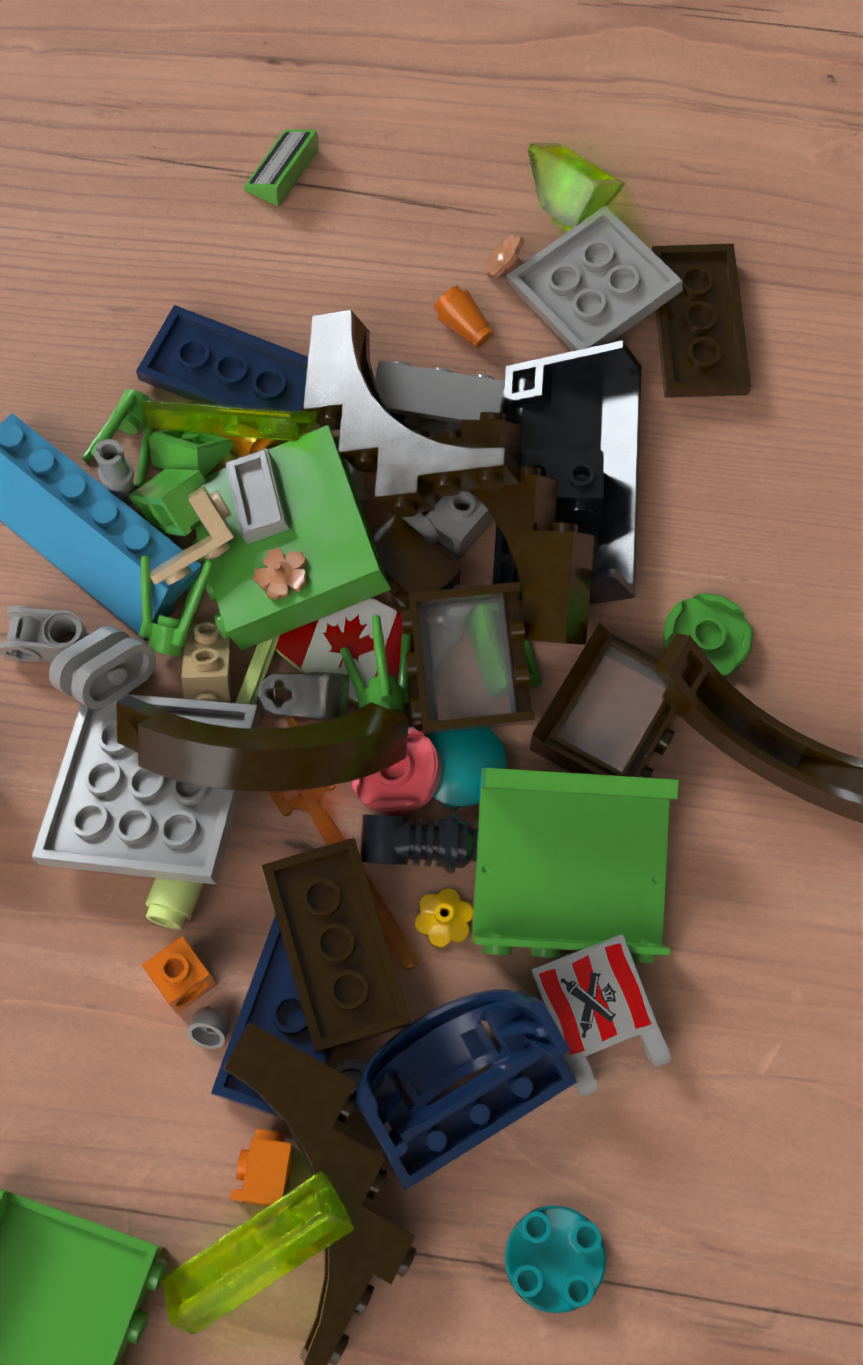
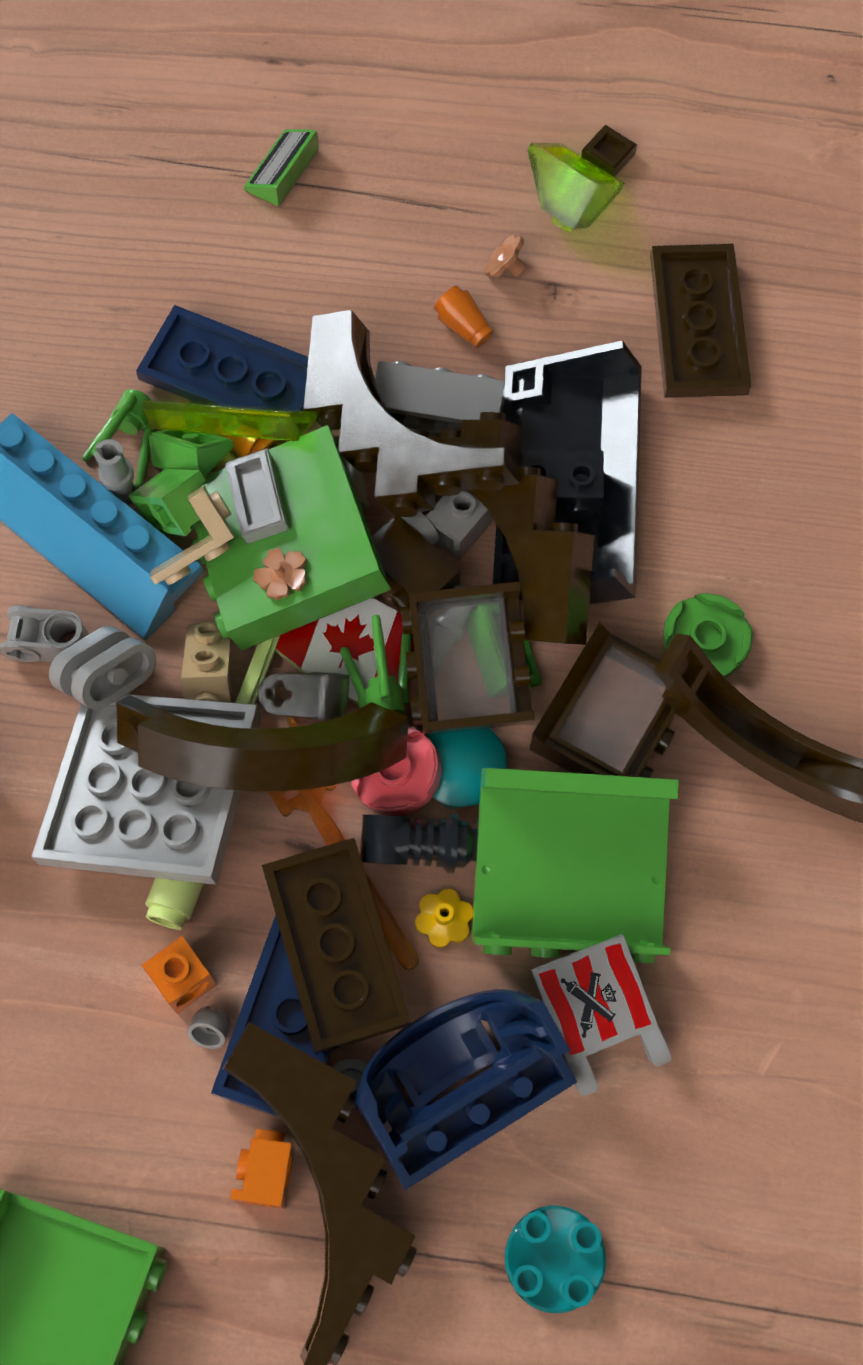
bright green plant [139,555,214,657] -> none
clear neon green slope [162,1171,353,1334] -> none
light grey plate [507,206,683,351] -> none
none -> dark brown tile [581,125,637,179]

